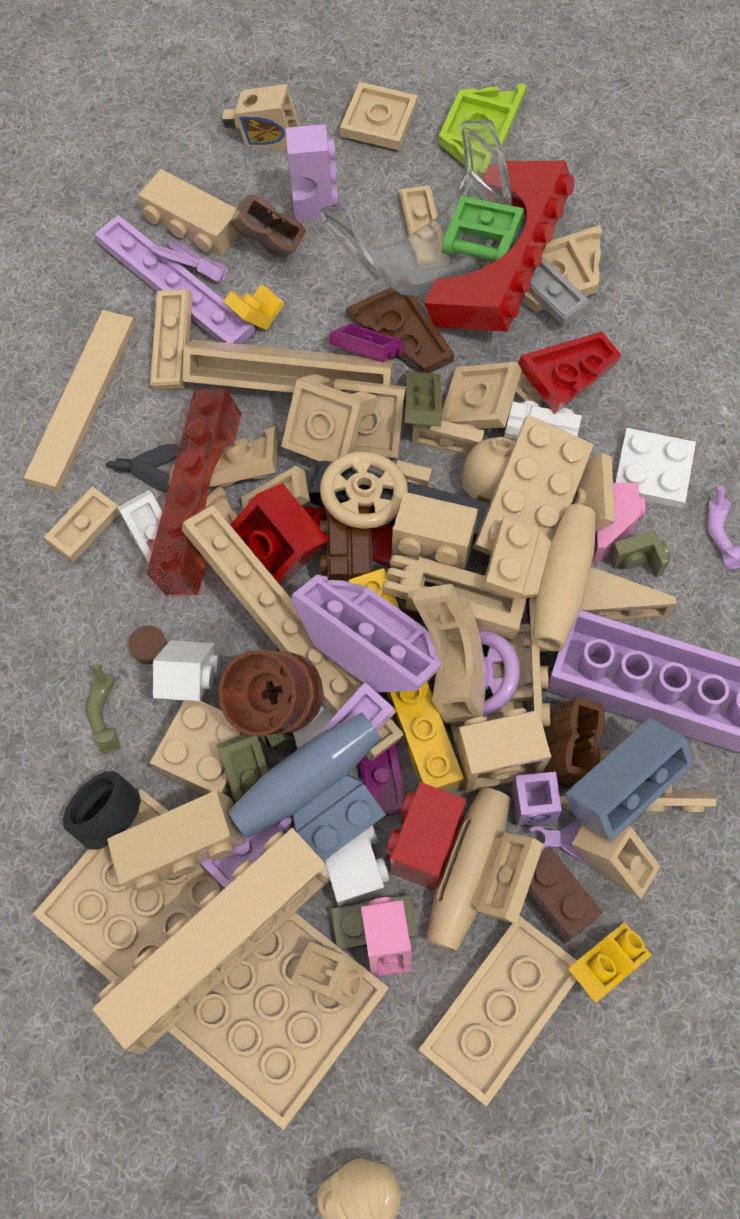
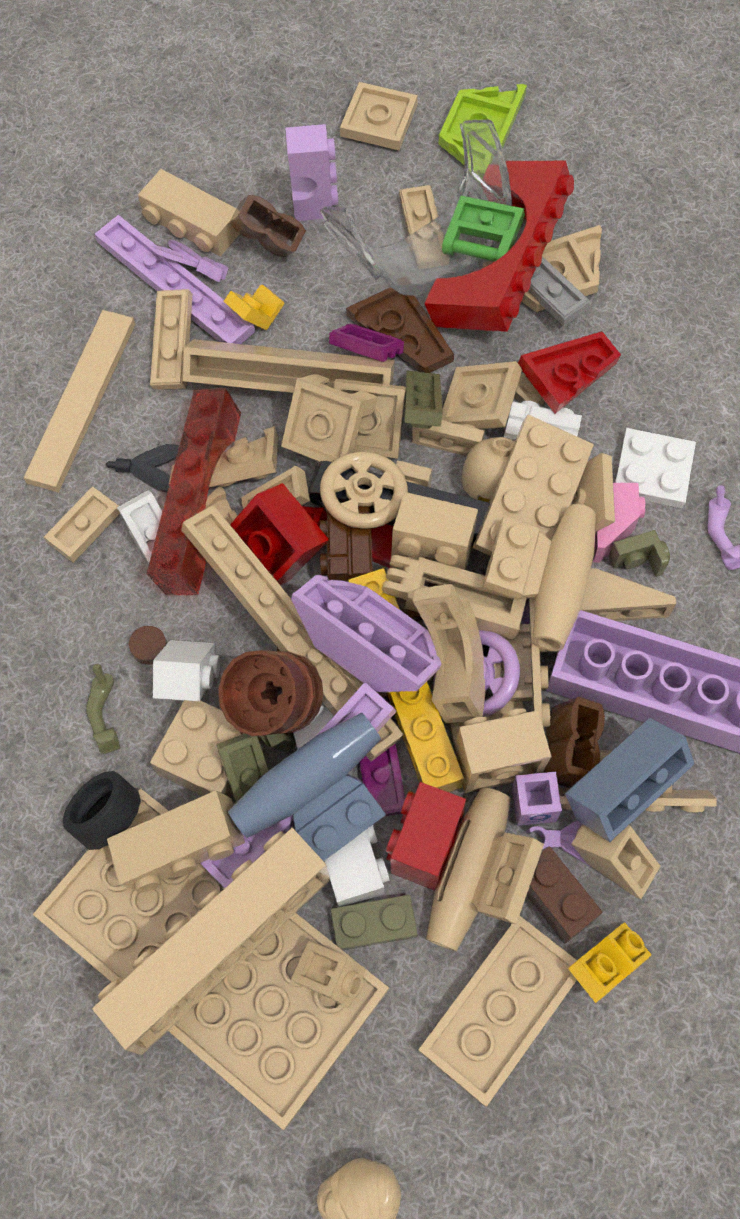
tan torso [223,84,300,151] -> none
bright pink slope [361,897,412,977] -> none

